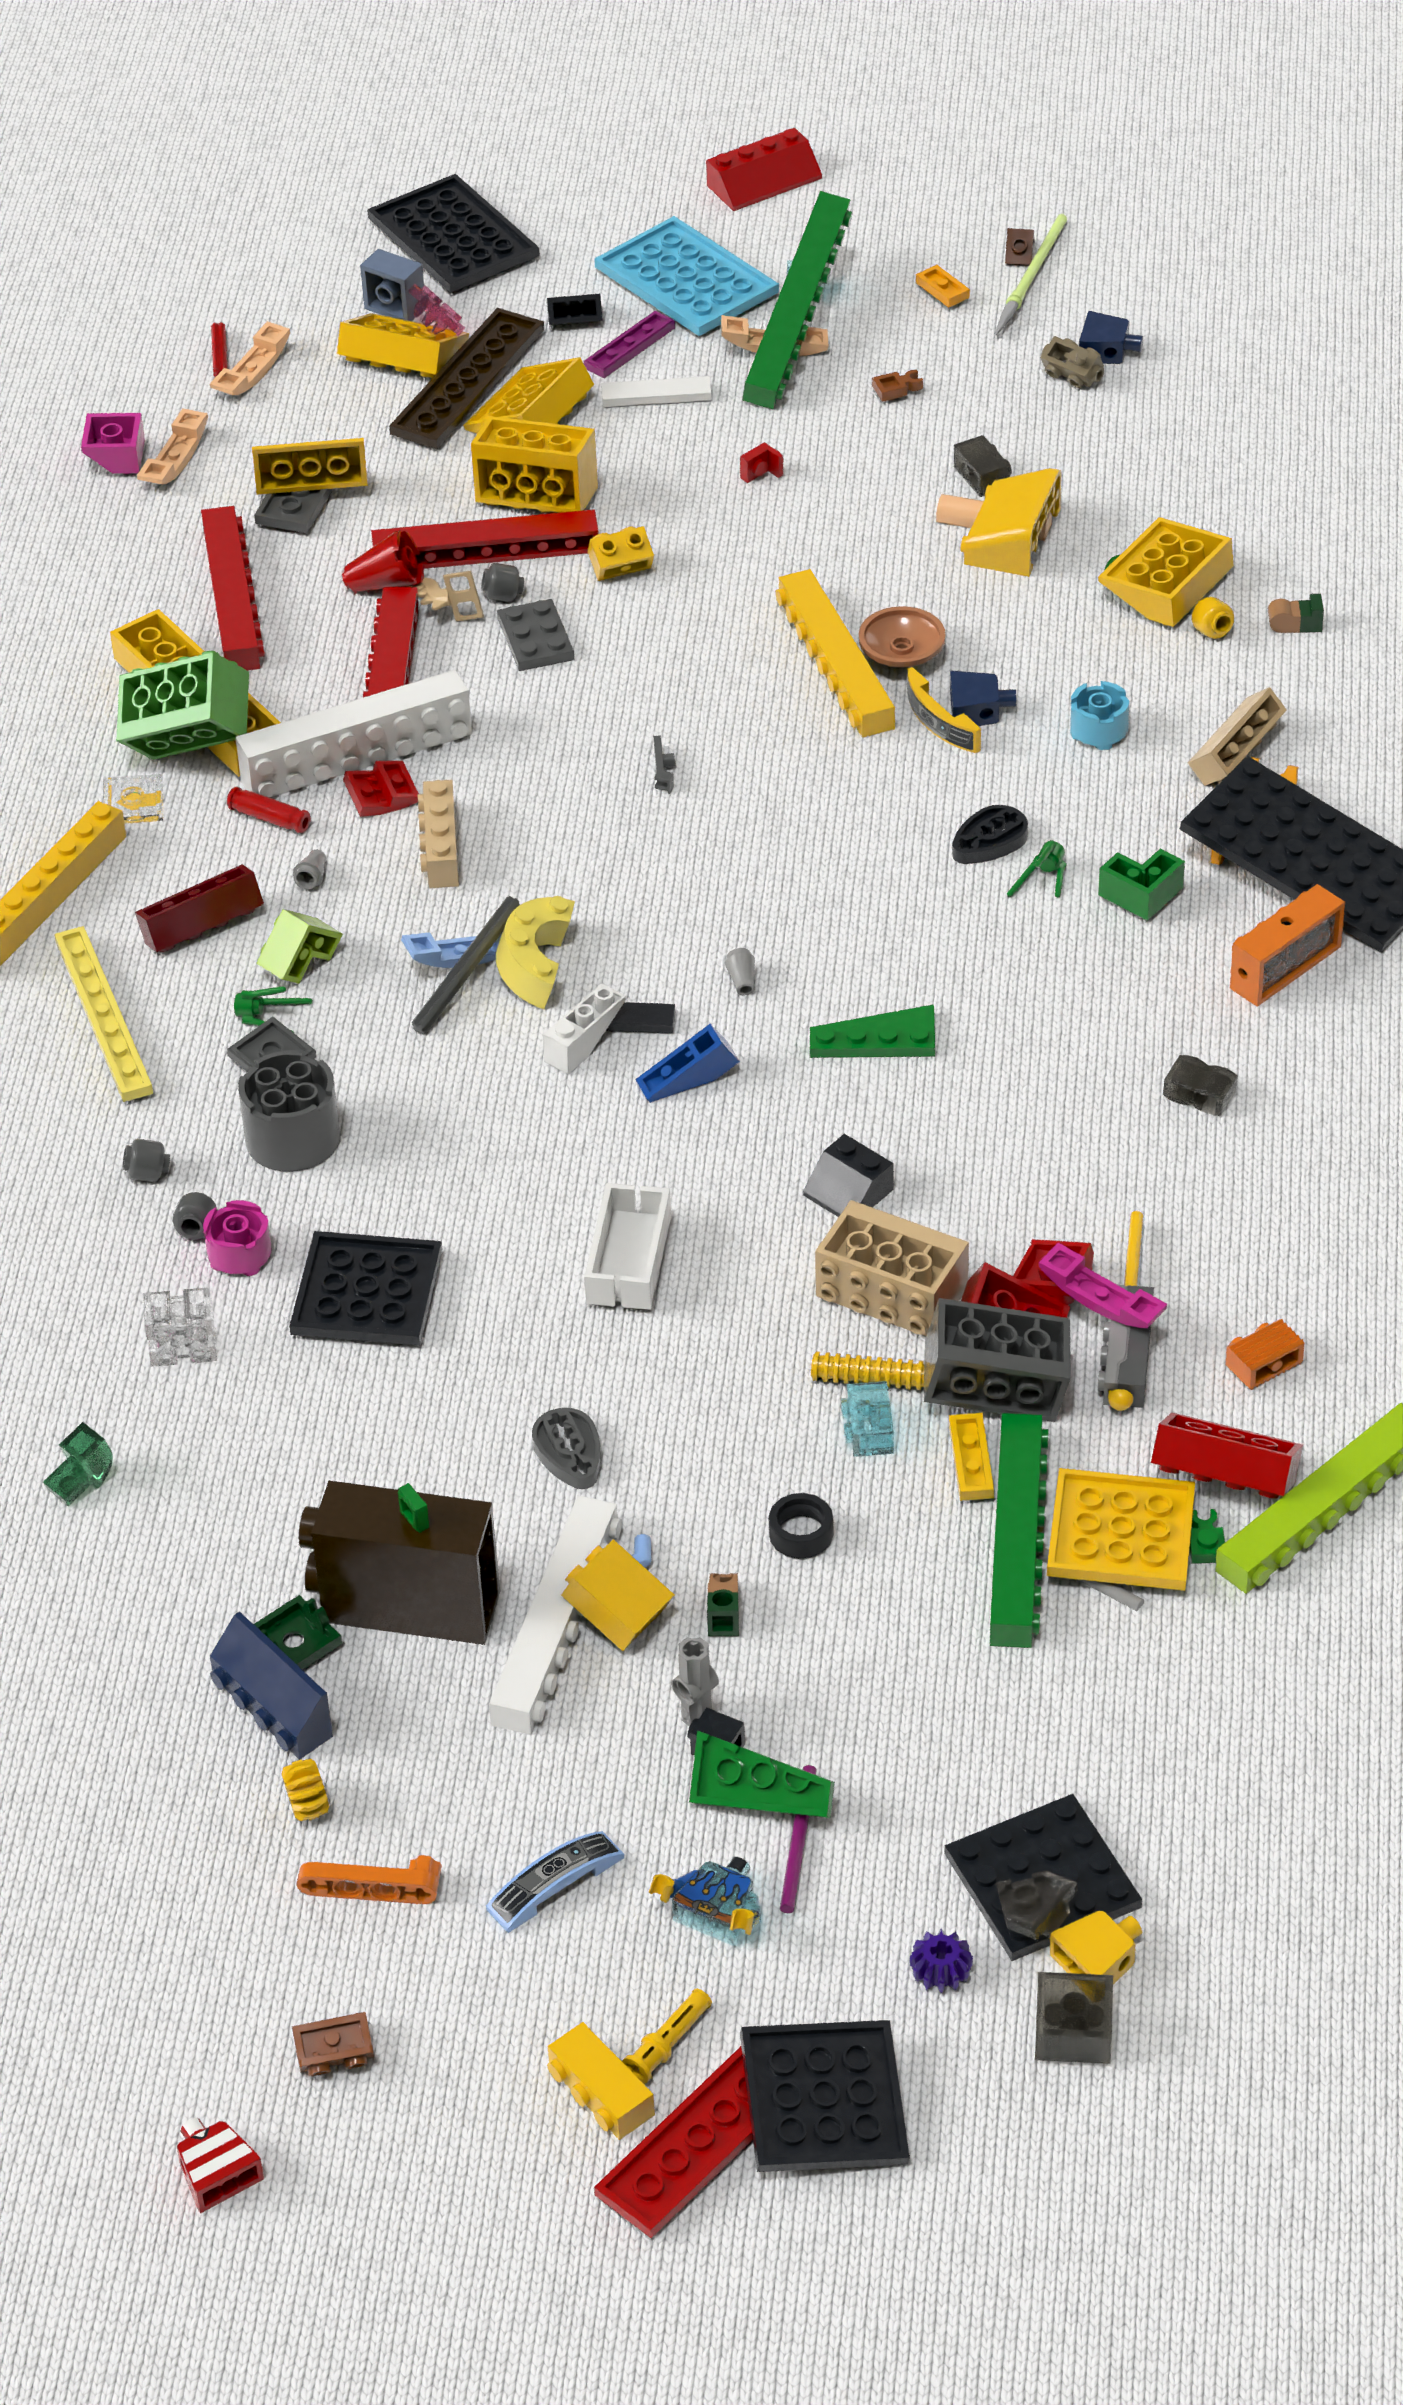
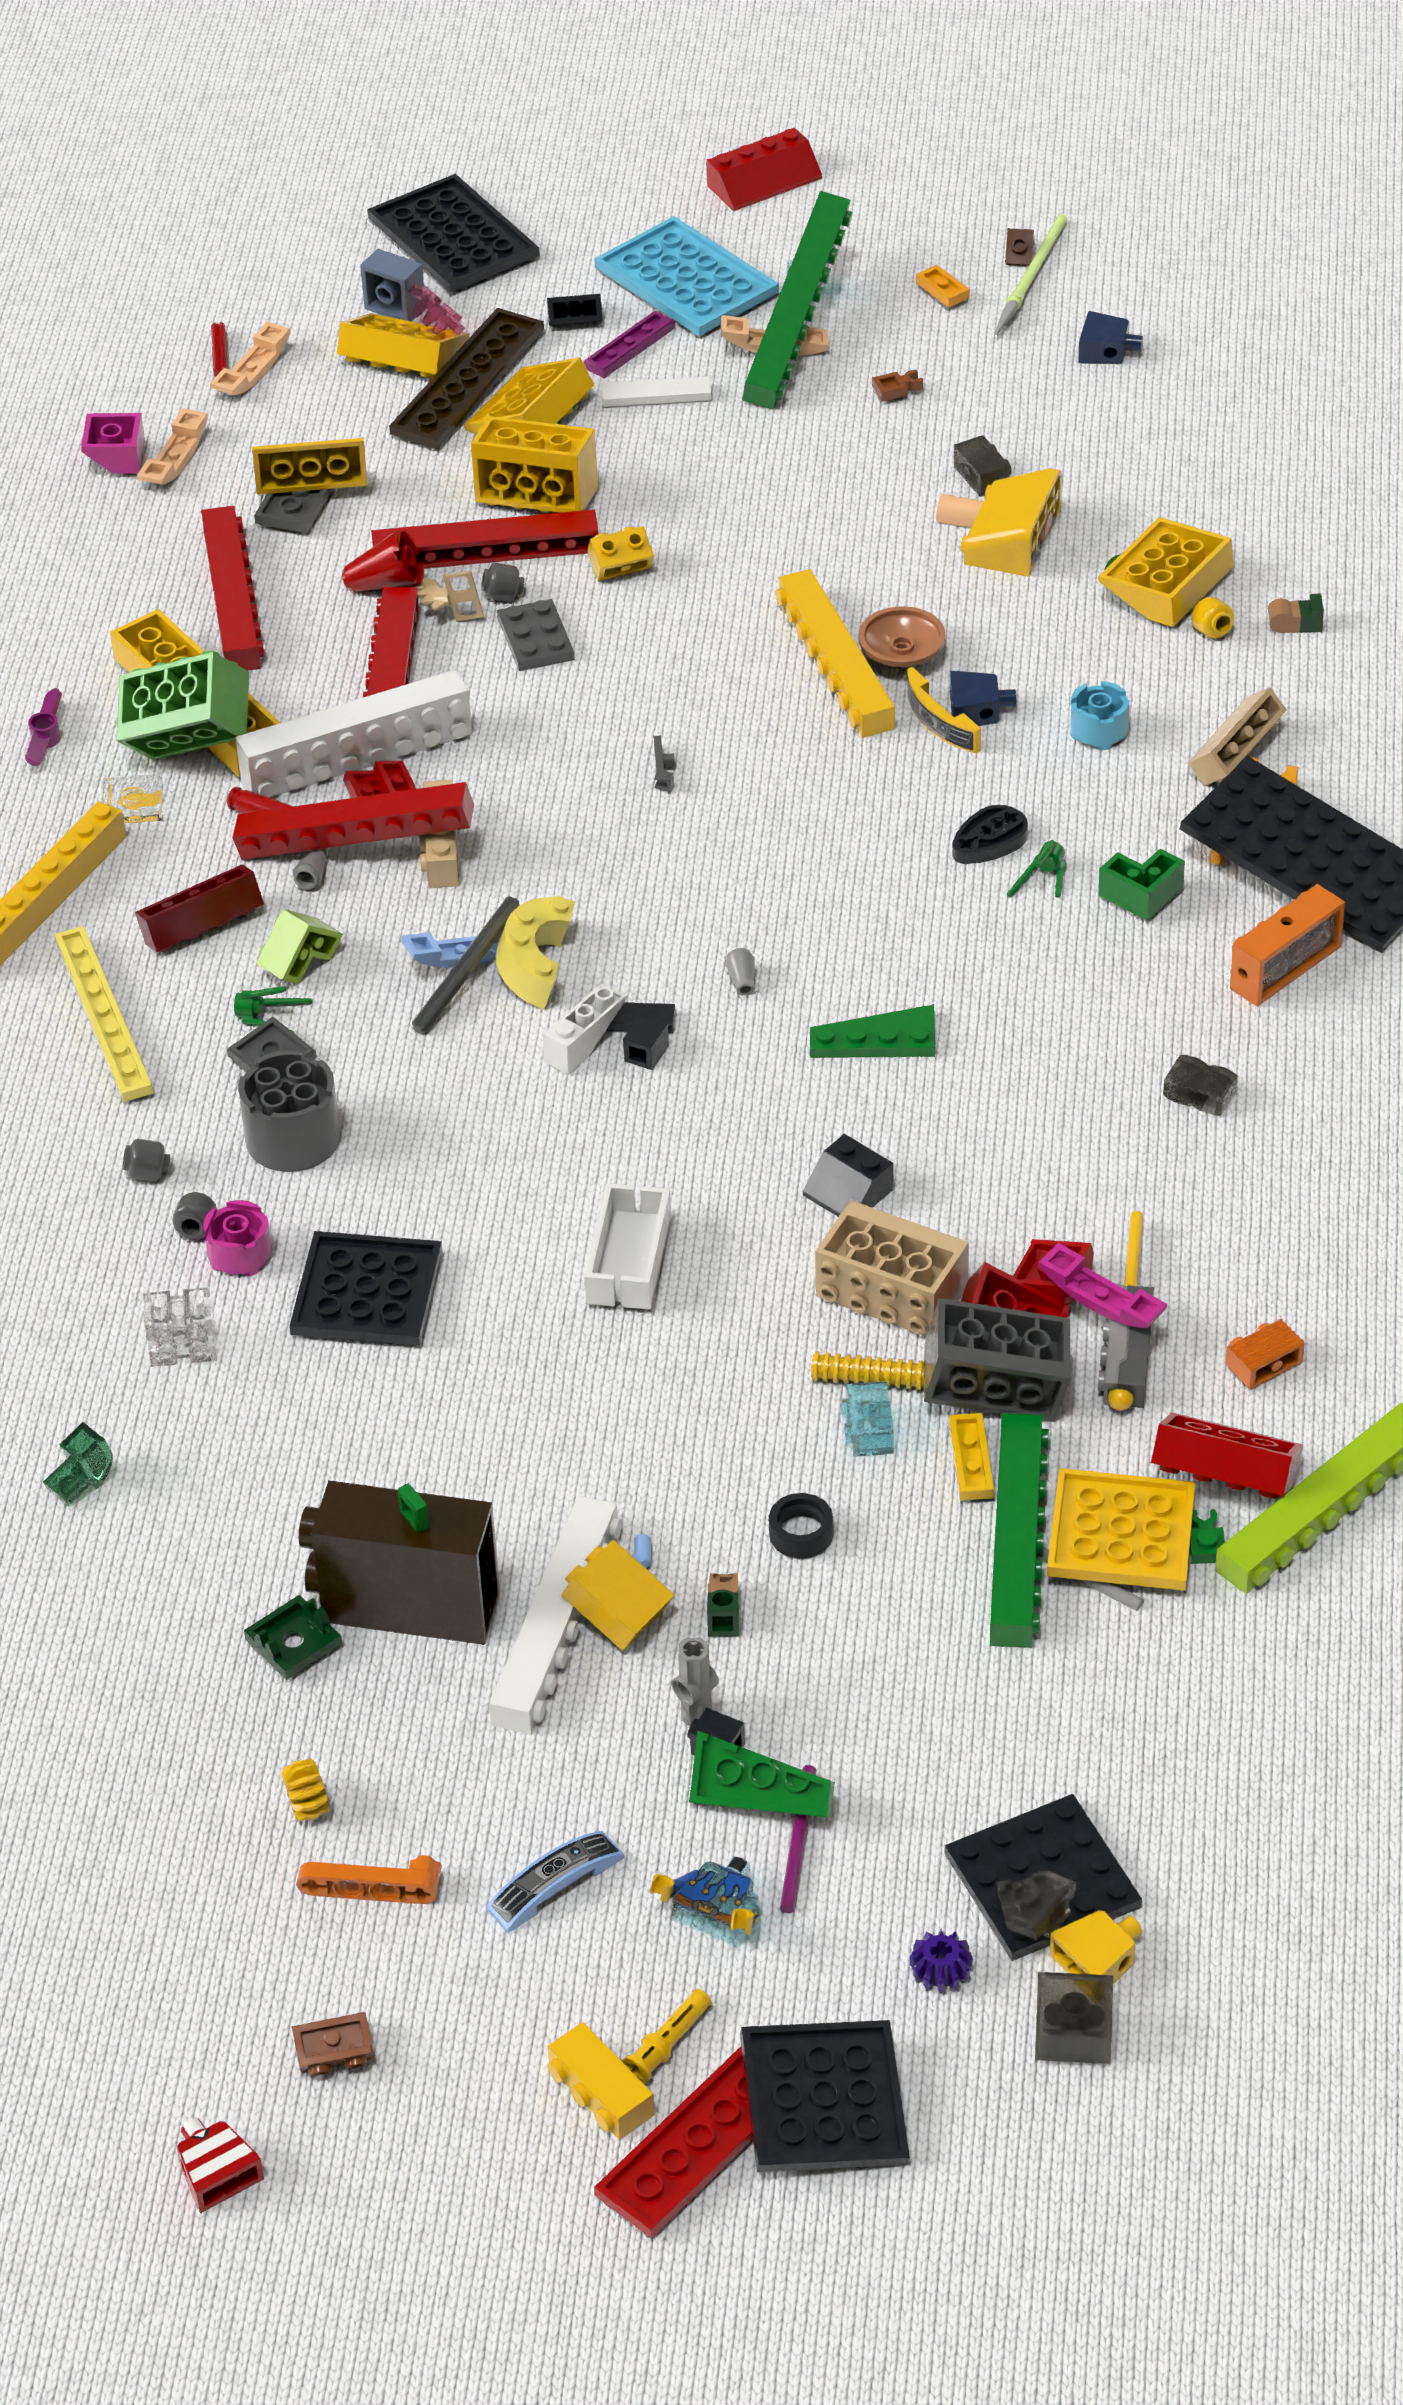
dark blue slope [210,1611,333,1760] -> none
dark grey piece [532,1408,601,1489] -> none
blue slope [635,1023,740,1103] -> none
red bracket [740,442,784,483] -> none
dark tan brick [1040,336,1104,388] -> none
none -> magenta piece [25,688,62,766]
none -> red brick [232,782,474,860]
none -> black brick [623,1015,669,1070]

